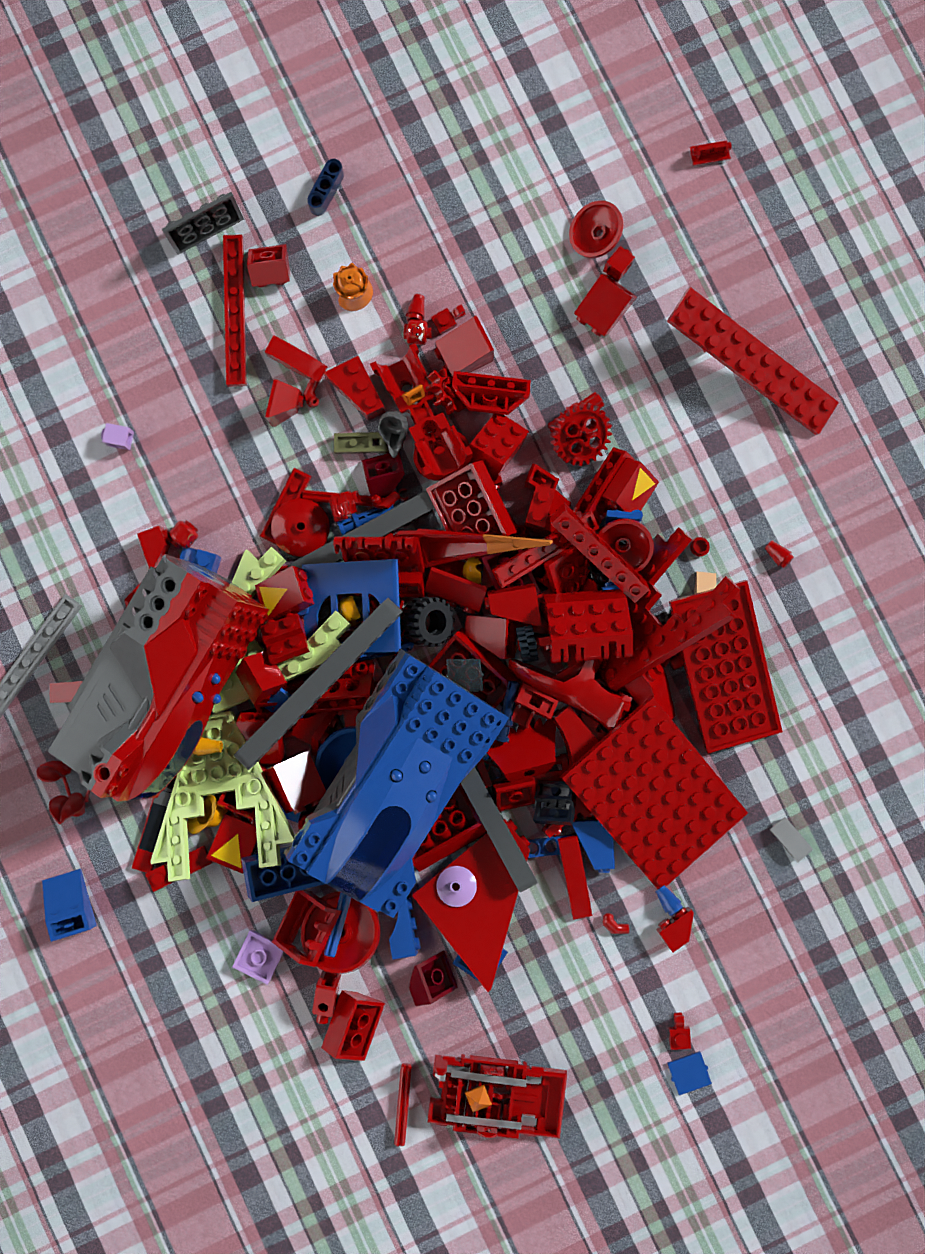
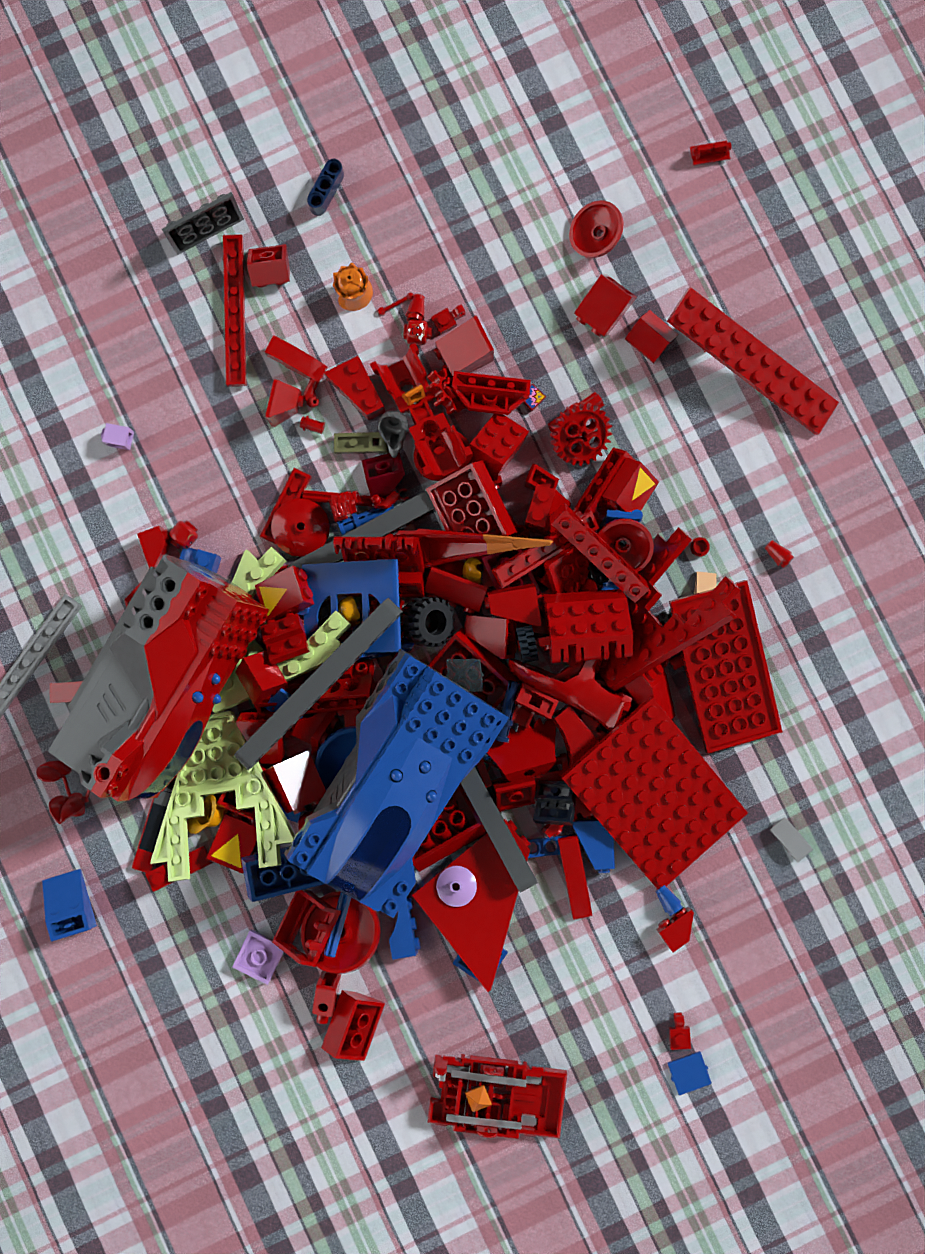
light orange cone [193,737,223,756] -> none
red axle [394,1063,412,1146] -> none
dark red slope [409,950,458,1006] -> none
red arm [602,913,629,934] -> none
red brick [603,246,635,282] -> none
none -> red pin [300,416,325,434]
none -> red hinge [378,292,414,316]
none -> tile [523,383,546,411]
none -> red slope [625,310,679,364]

